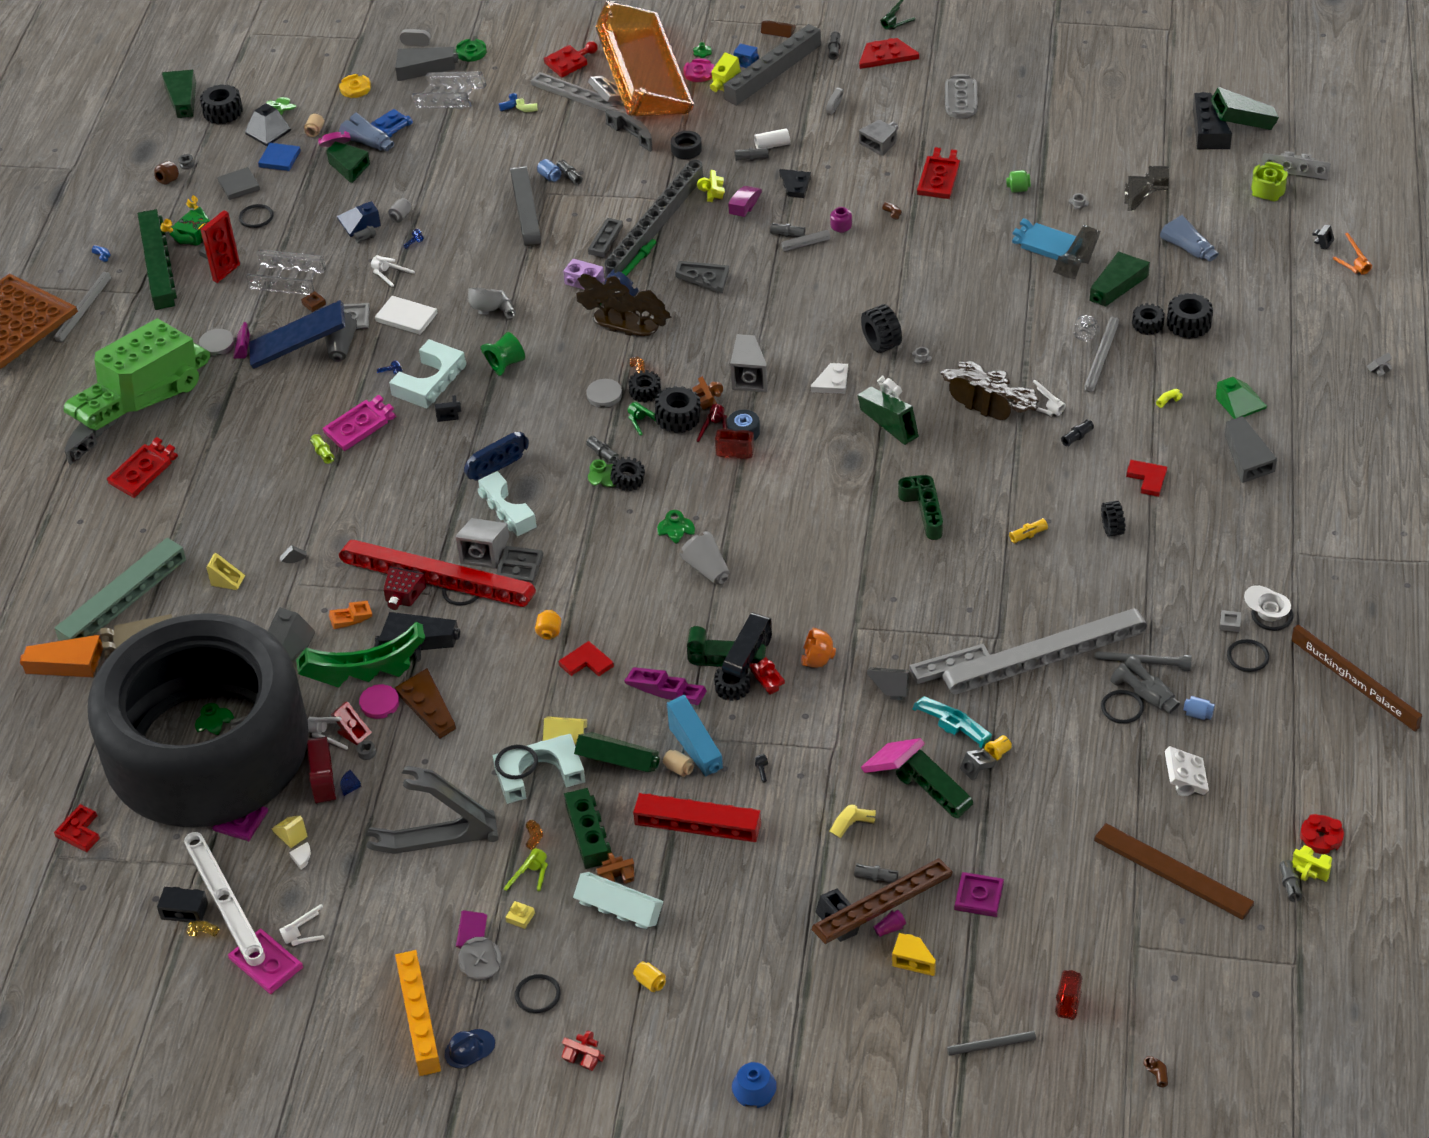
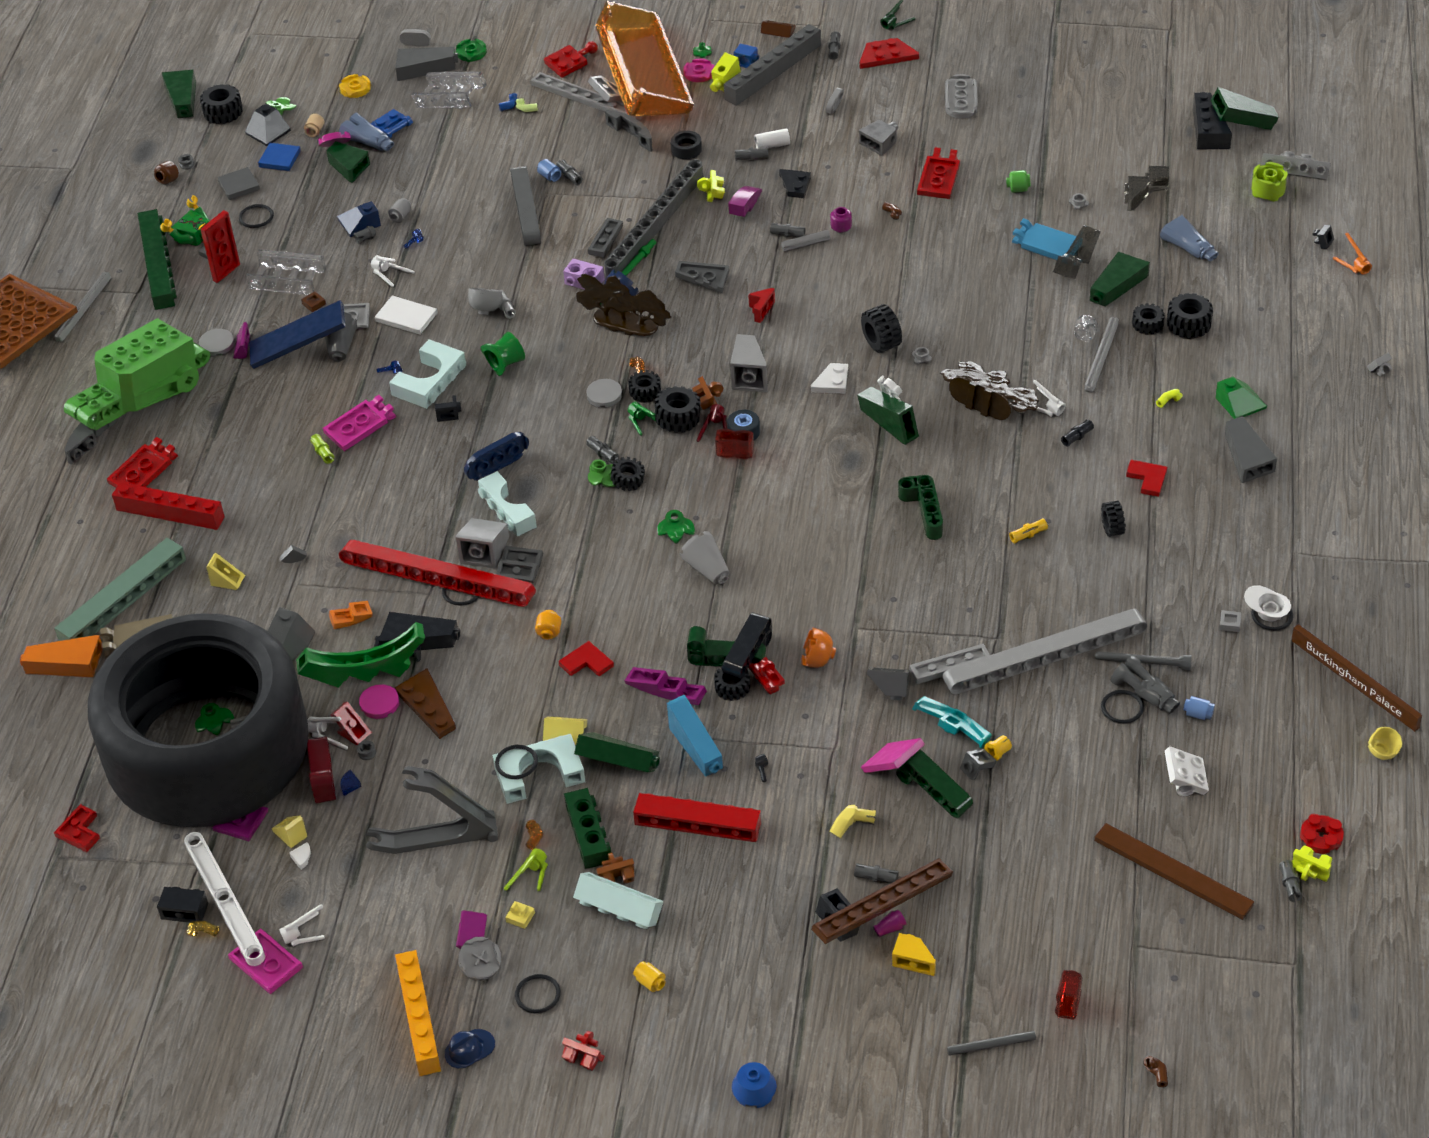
blue arm [92,245,111,262] -> none
dark red torso [384,566,426,610] -> none
tan brick [663,750,694,777] -> none
magenta tile [954,872,1004,917] -> none
black tyre [1227,639,1270,672] -> none
none -> red brick [112,482,225,530]
none -> red slope [748,288,775,323]
none -> light yellow hair [1368,727,1402,760]

